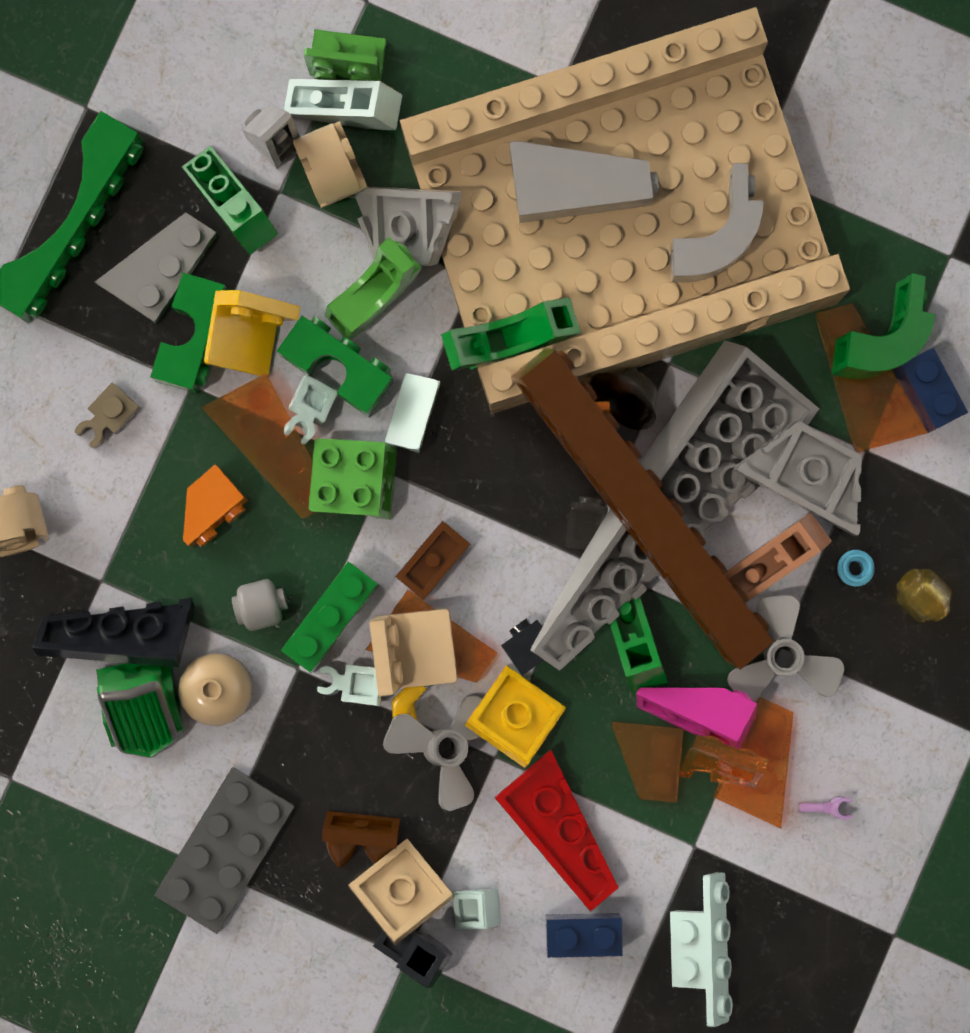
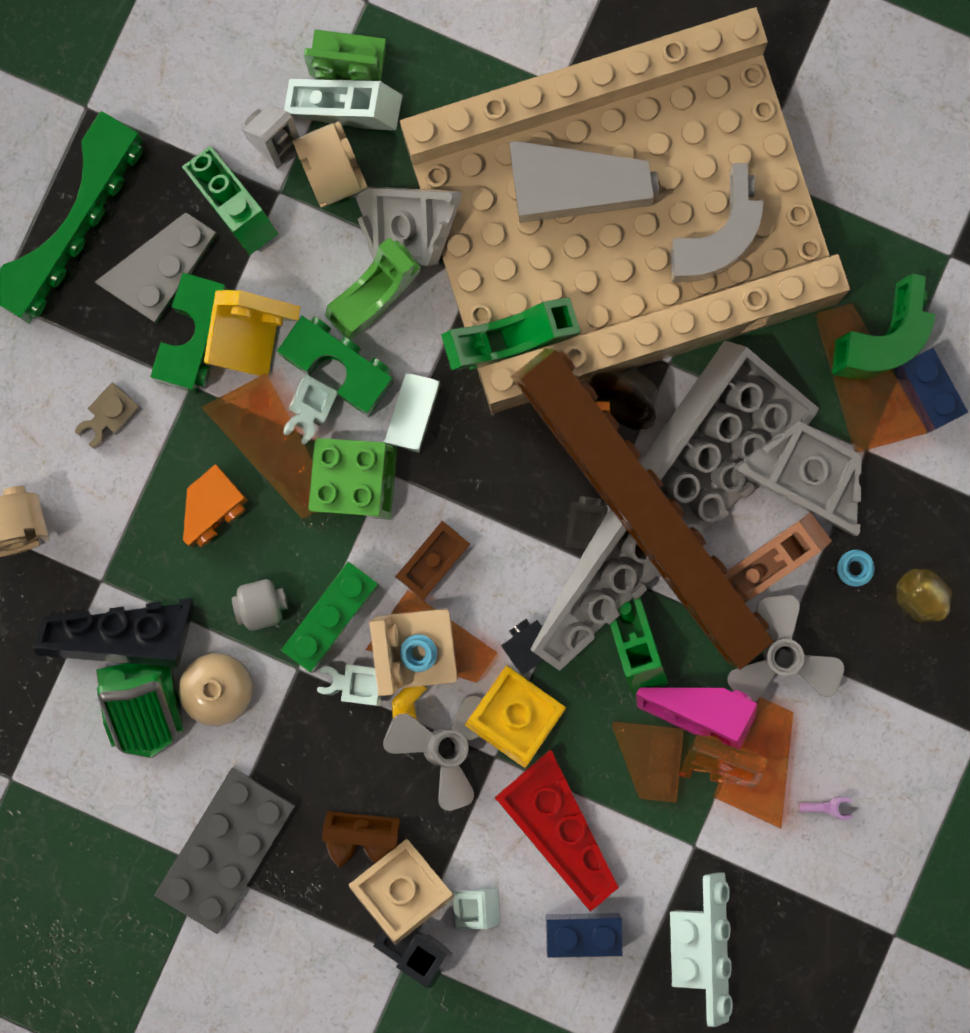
none -> medium azure plate [400,634,437,672]

